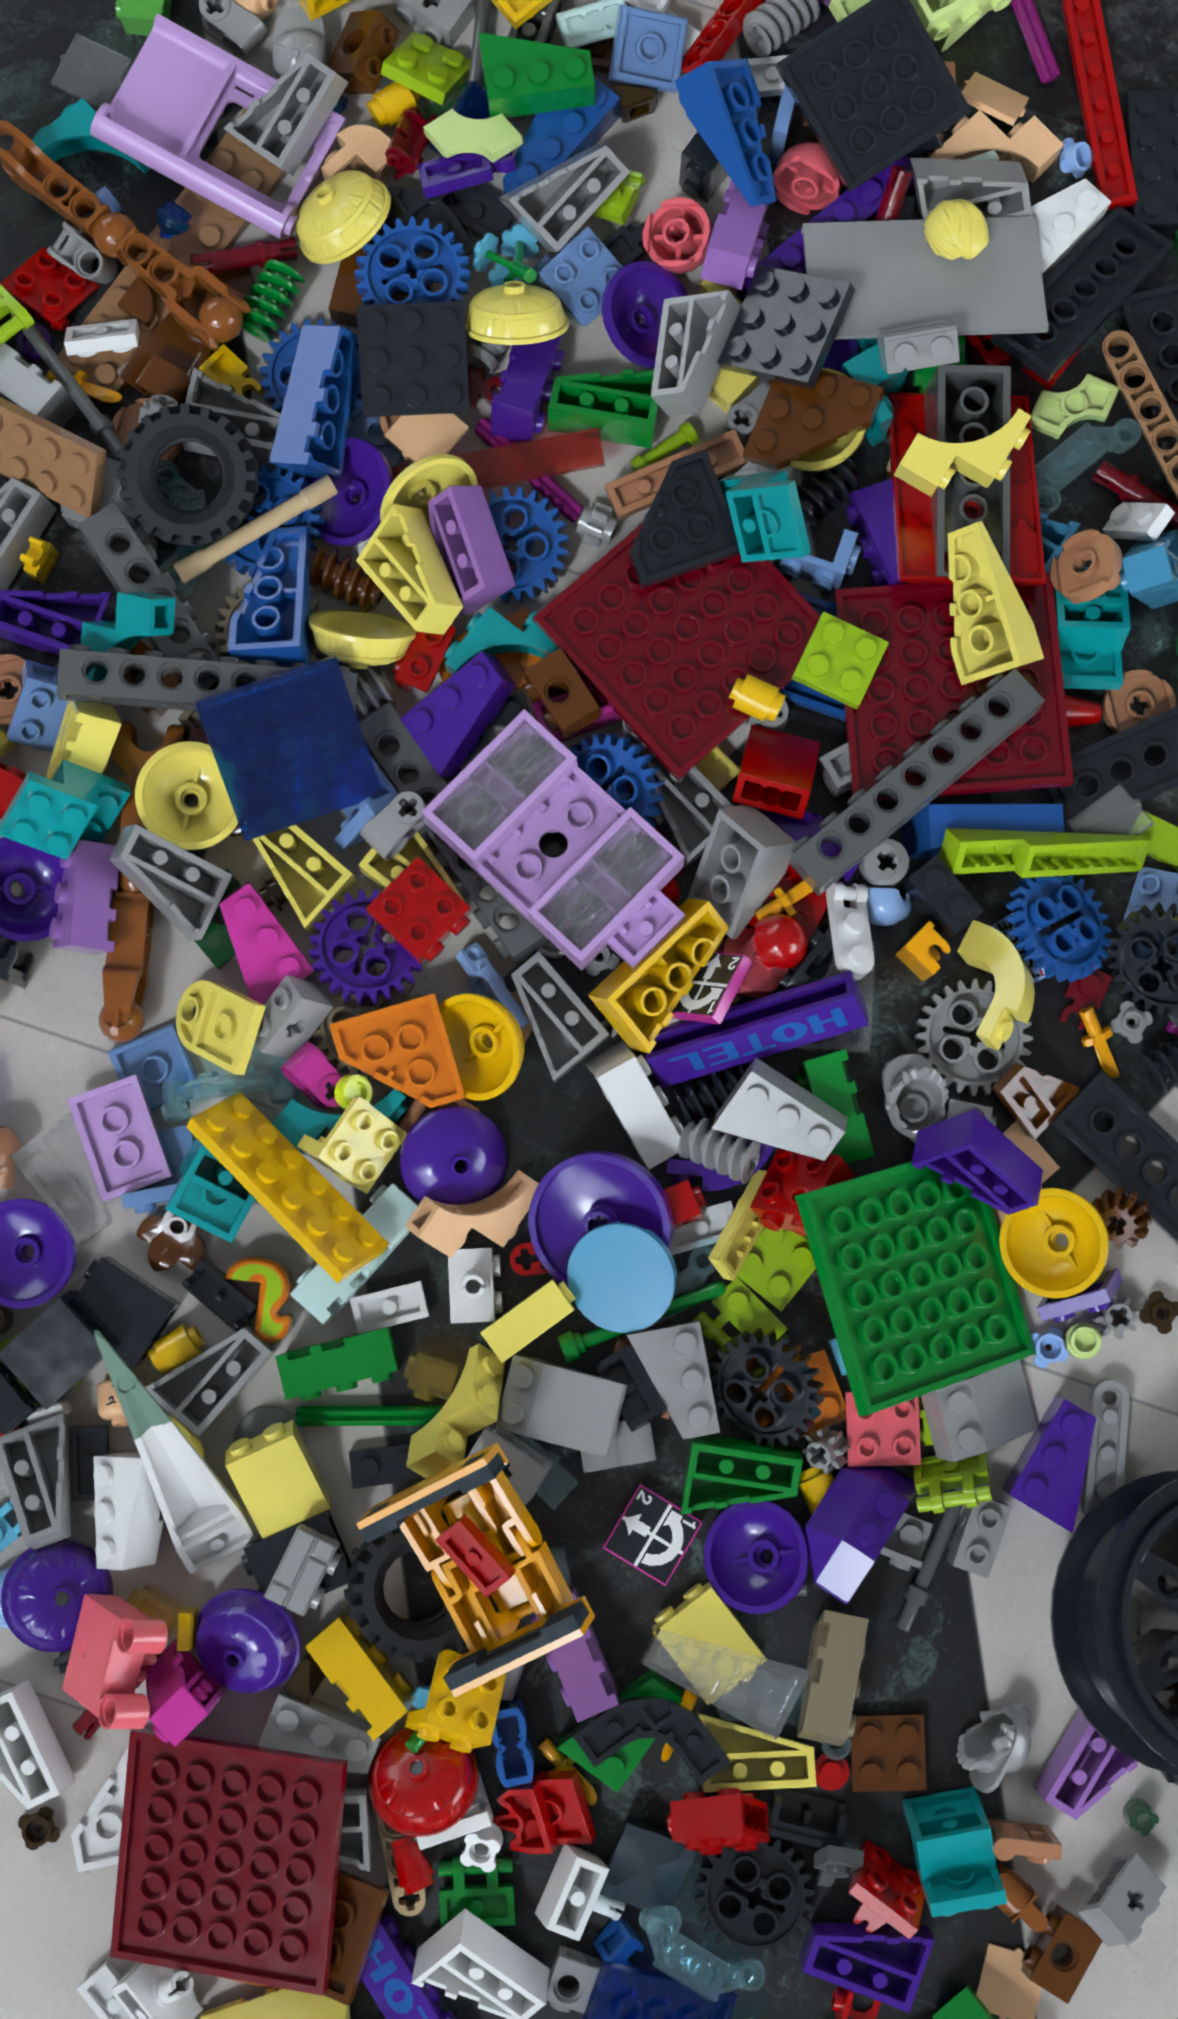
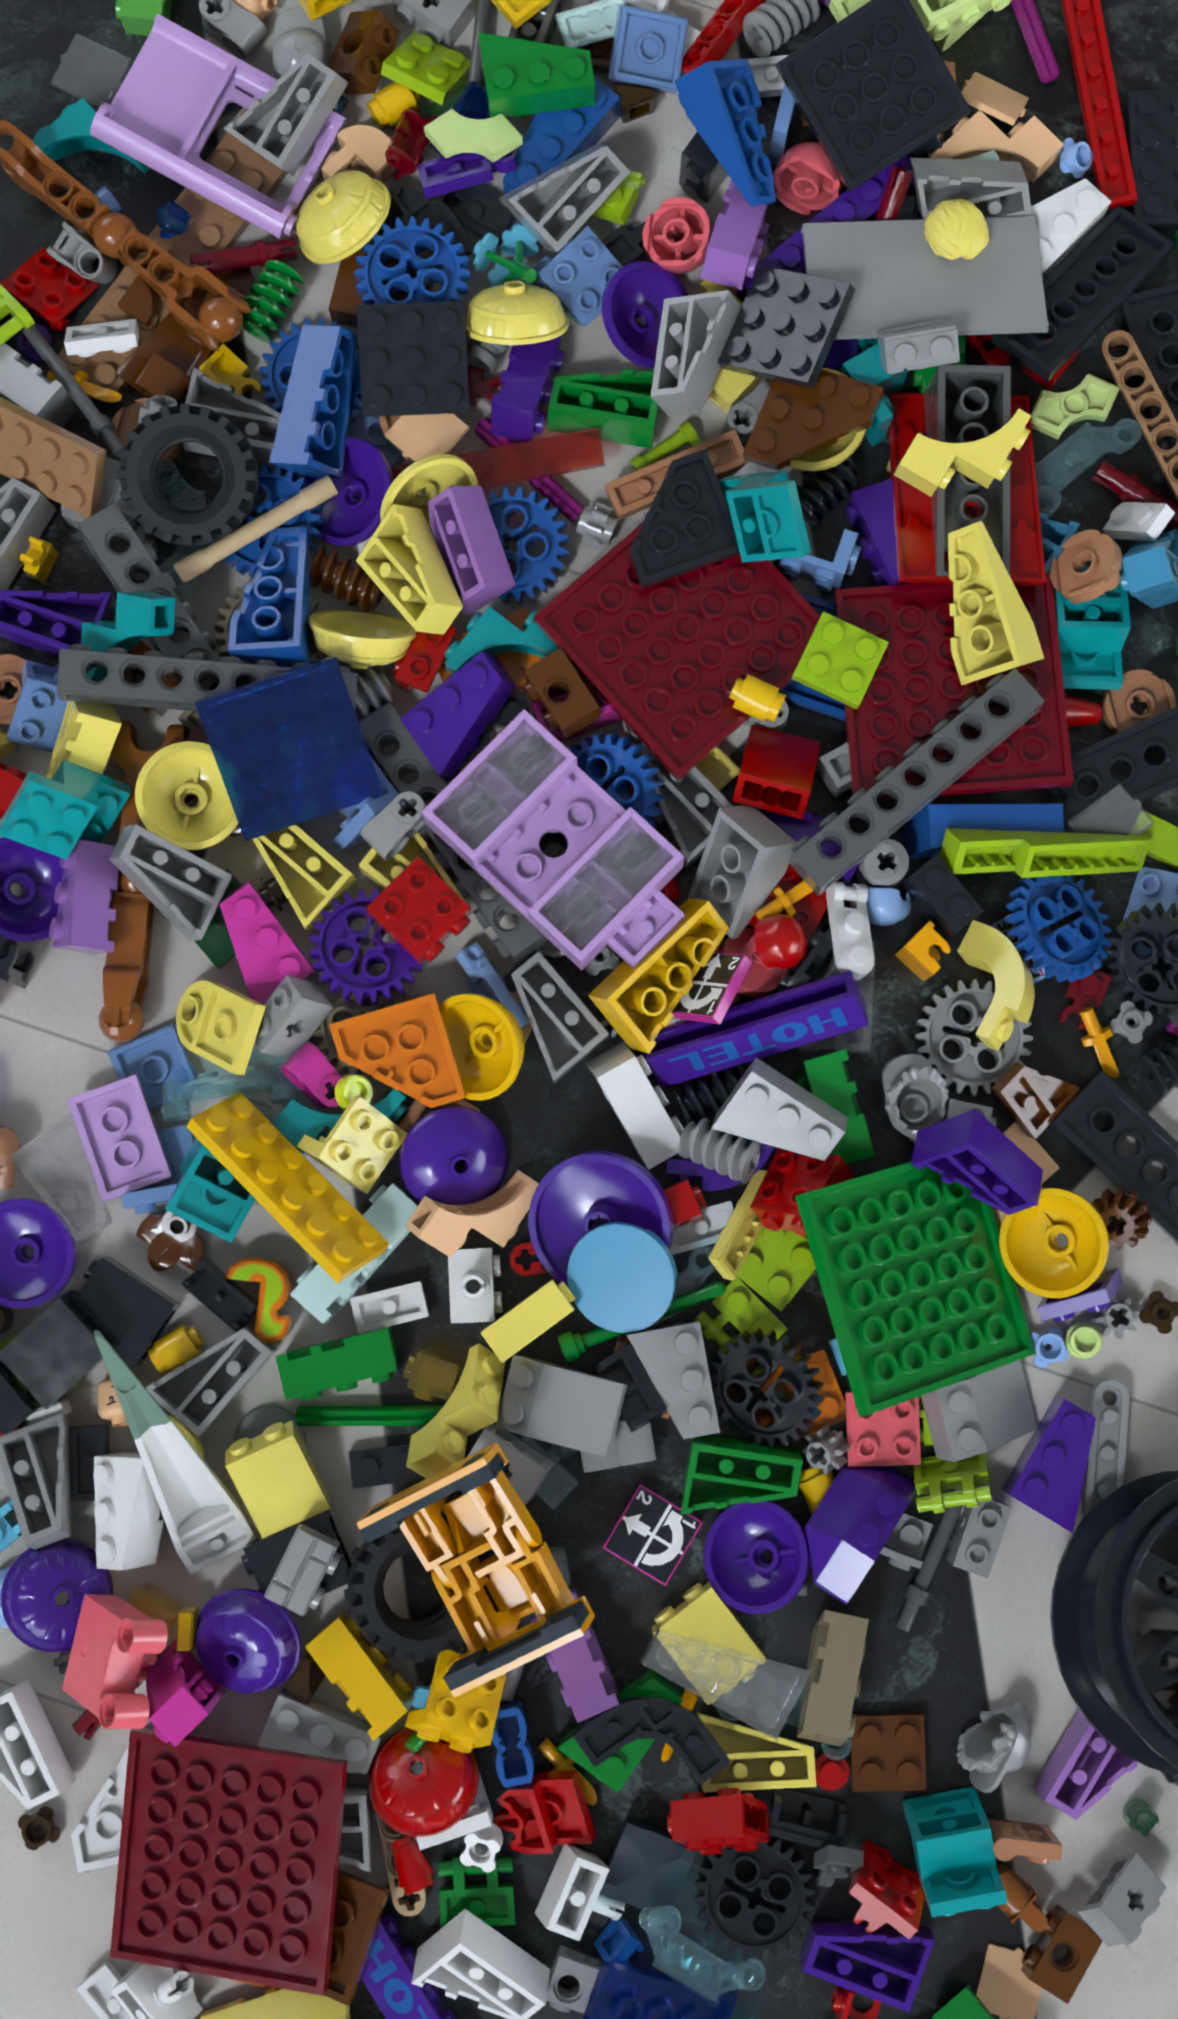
red plate [435,1514,516,1597] -> none

